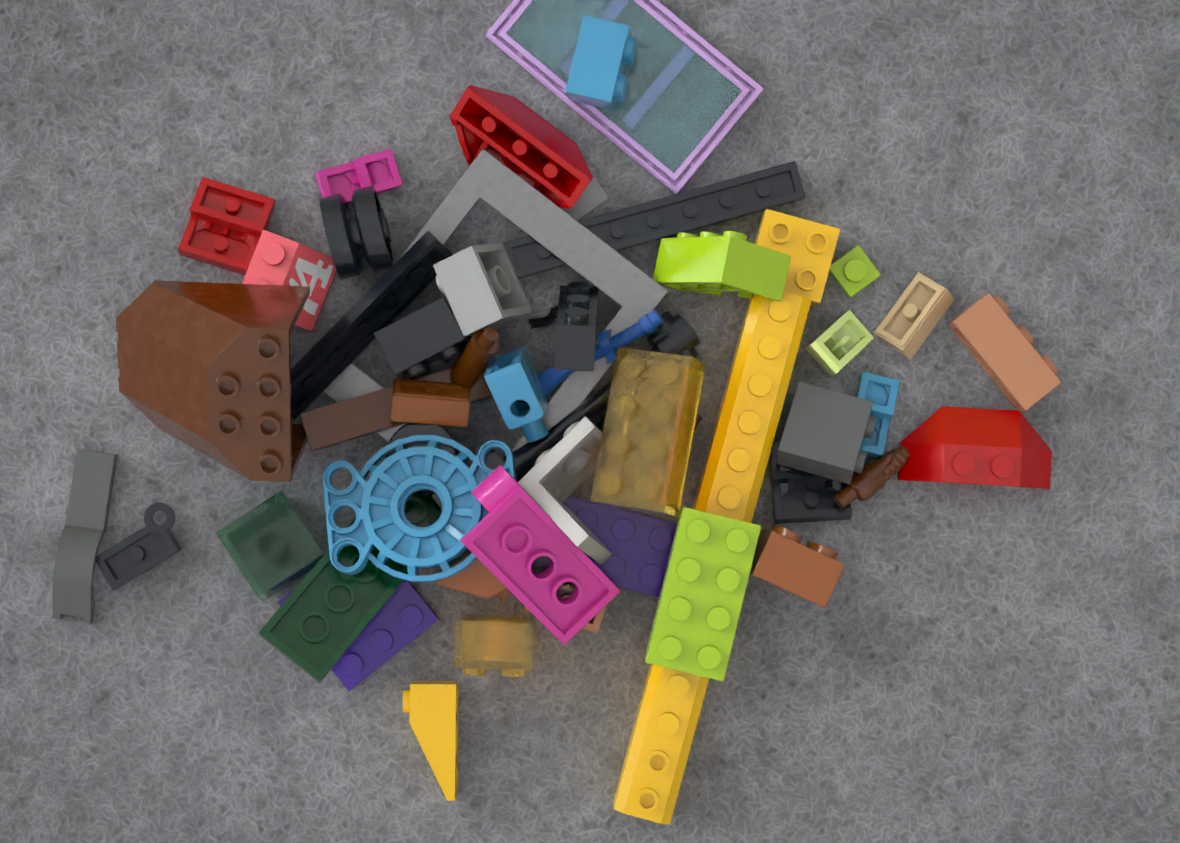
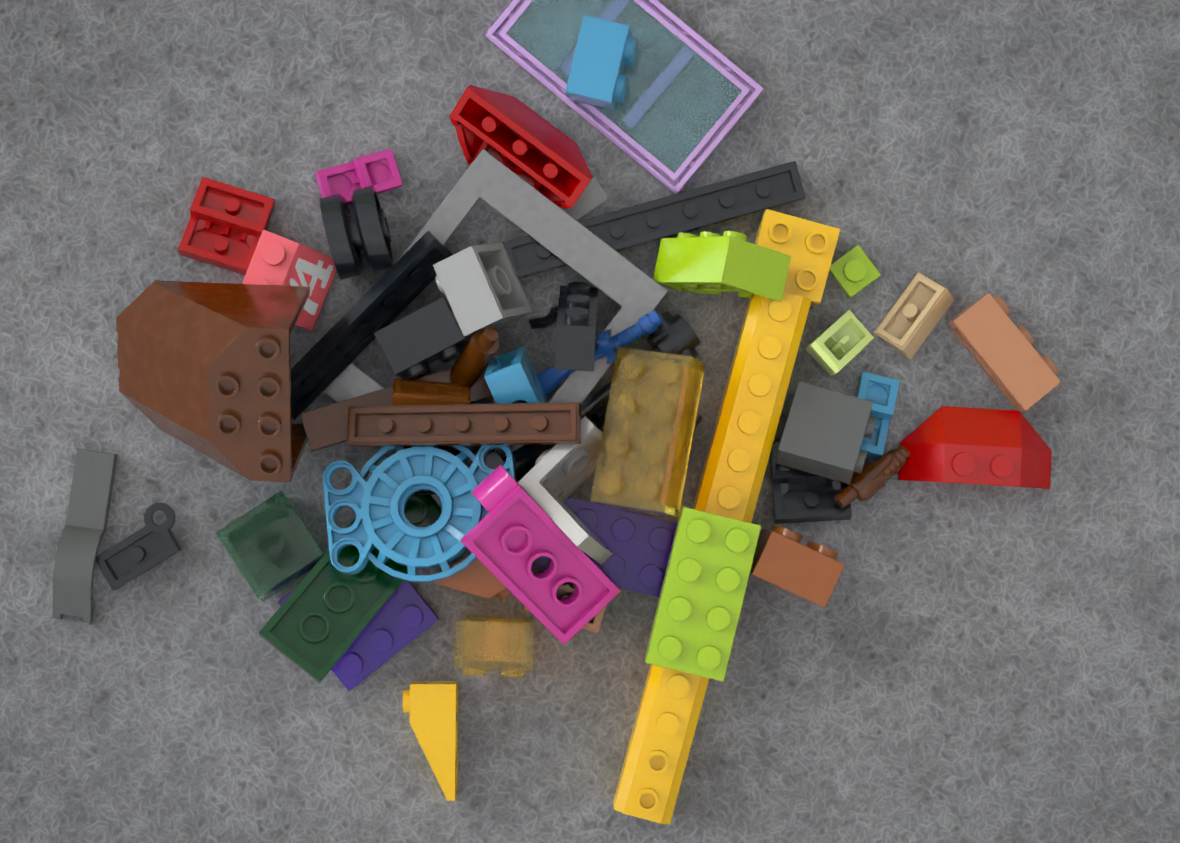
none -> reddish brown tile [347,402,581,447]

